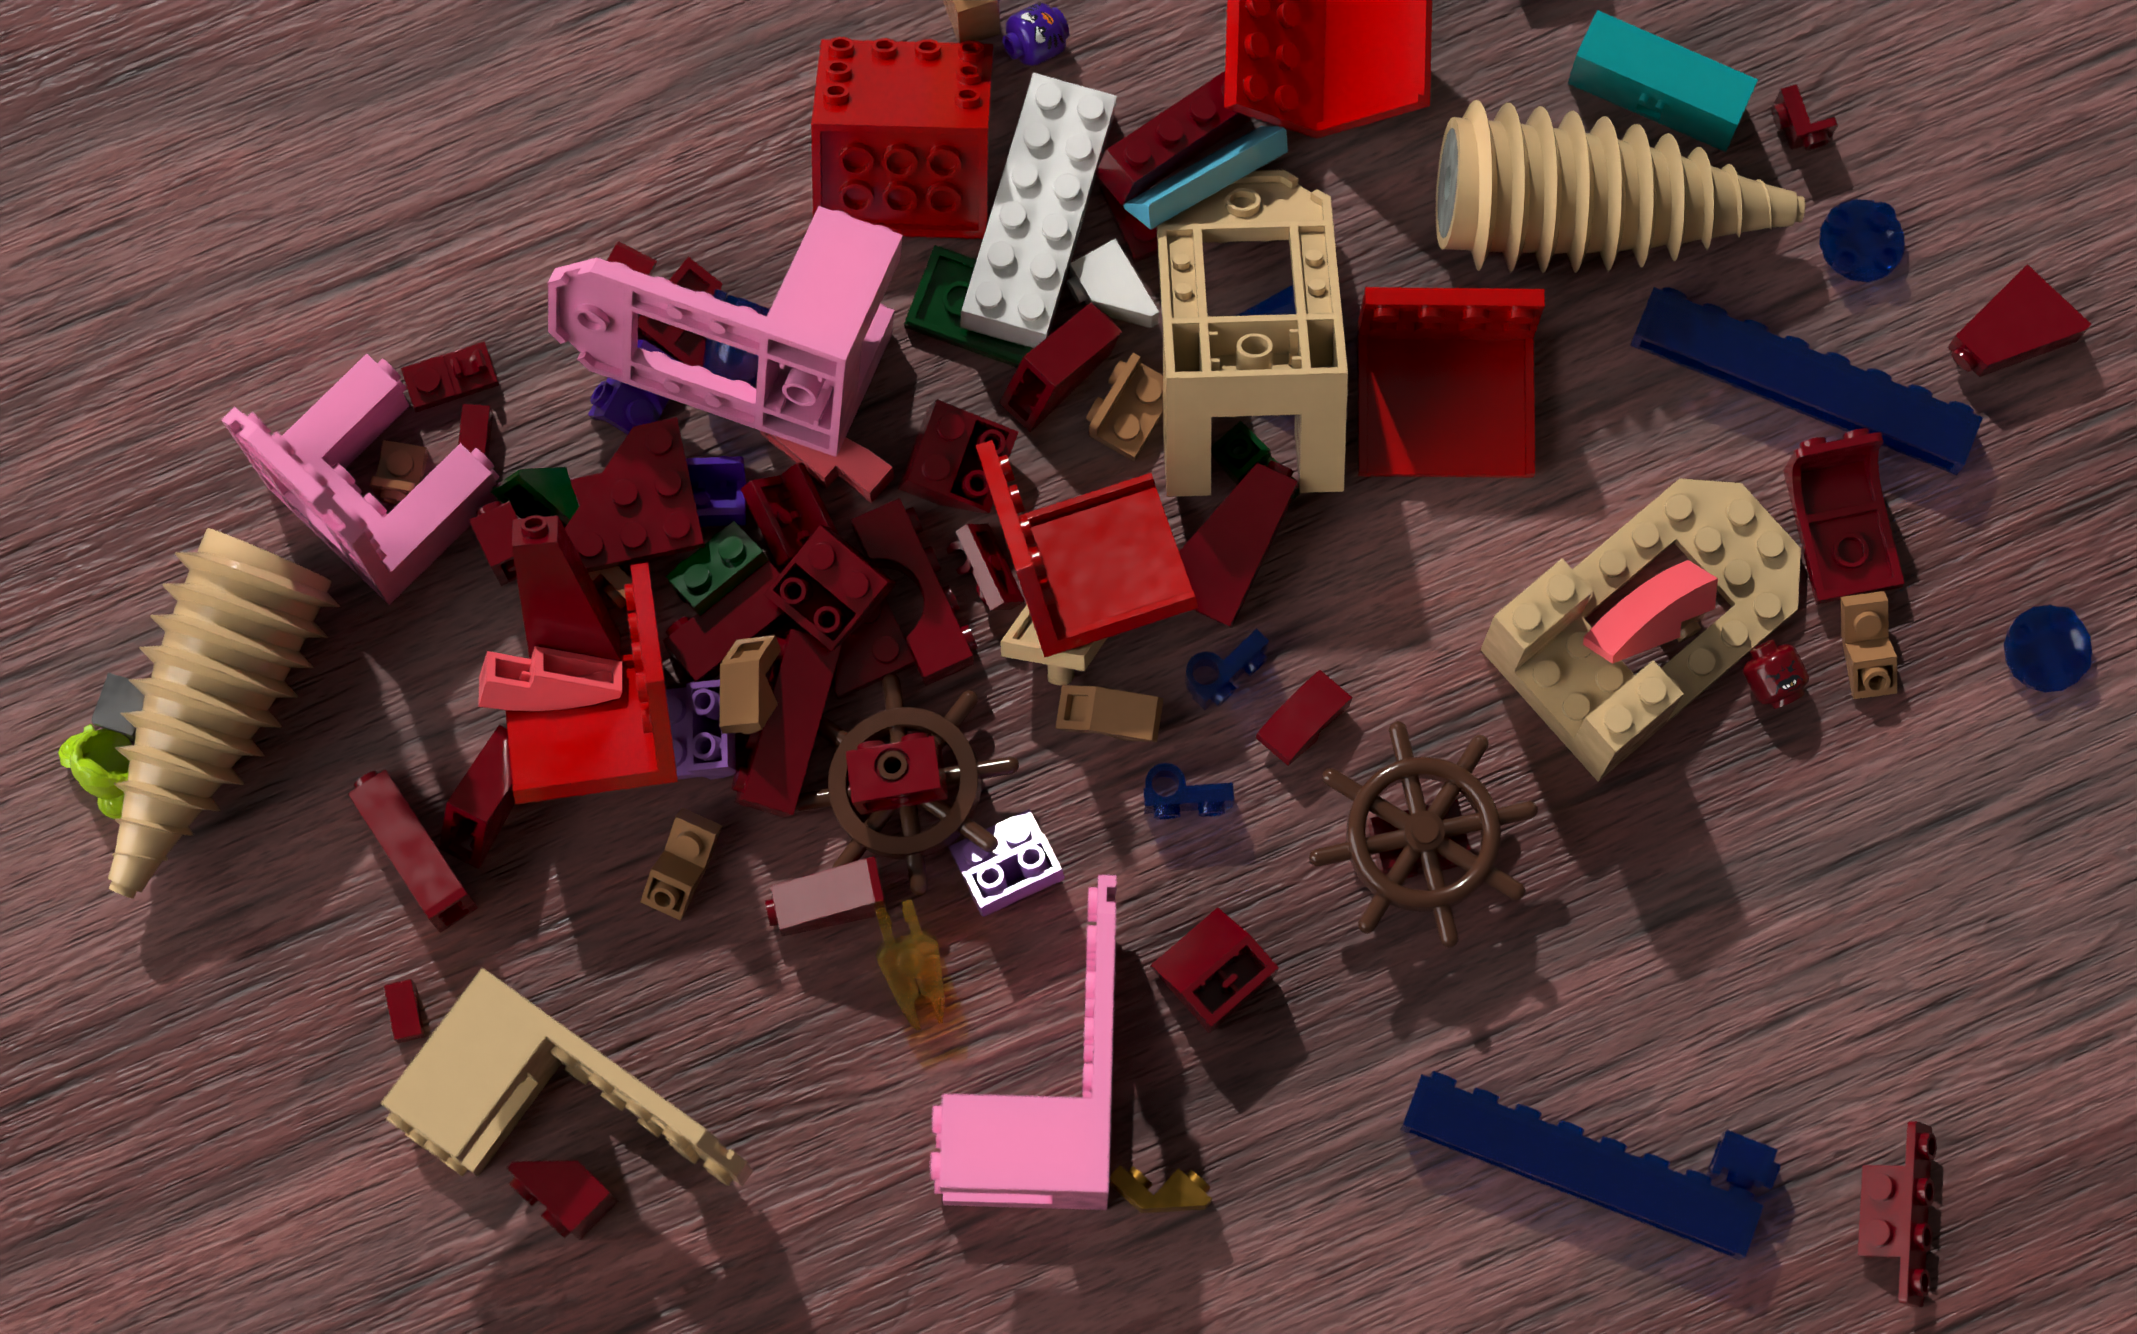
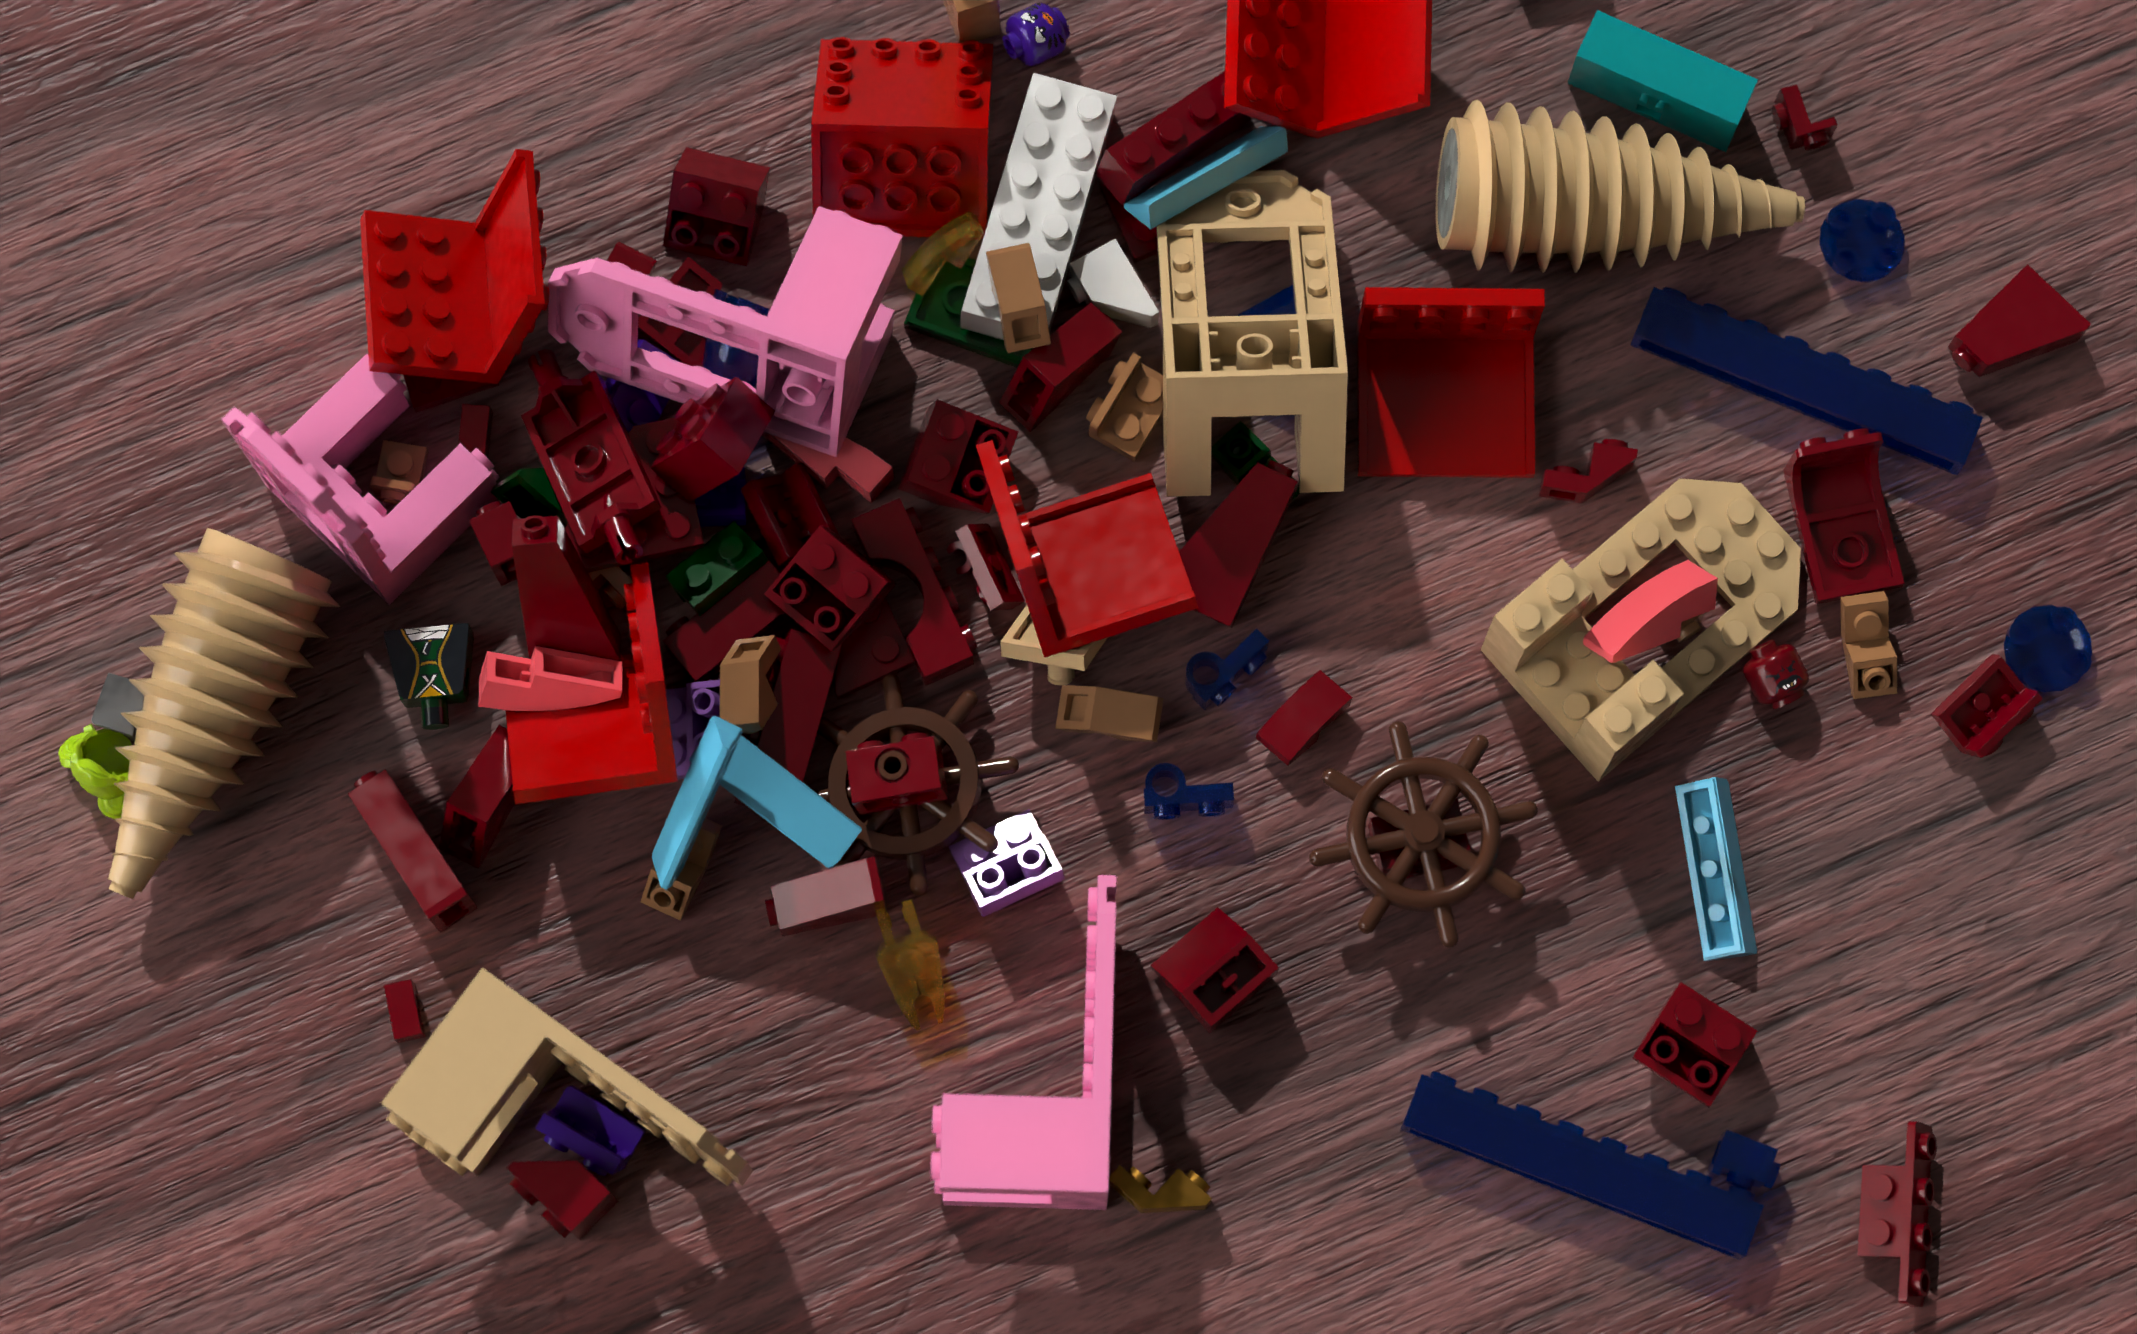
none -> red bracket [360,149,550,384]
none -> torso [384,623,474,730]
none -> dark red plate [521,349,662,565]
none -> dark purple bracket [535,1085,645,1176]
none -> dark red brick [651,377,775,502]
none -> medium azure slope [652,716,743,890]
none -> dark red slope [663,147,770,266]
none -> medium azure slope [689,736,862,869]
none -> clear yellow slope [901,211,984,296]
none -> medium nougat slope [986,243,1051,353]
none -> dark red slope [1539,439,1638,503]
none -> dark red slope [1632,982,1758,1107]
none -> medium azure slope [1675,777,1757,961]
none -> dark red bracket [1931,654,2043,758]

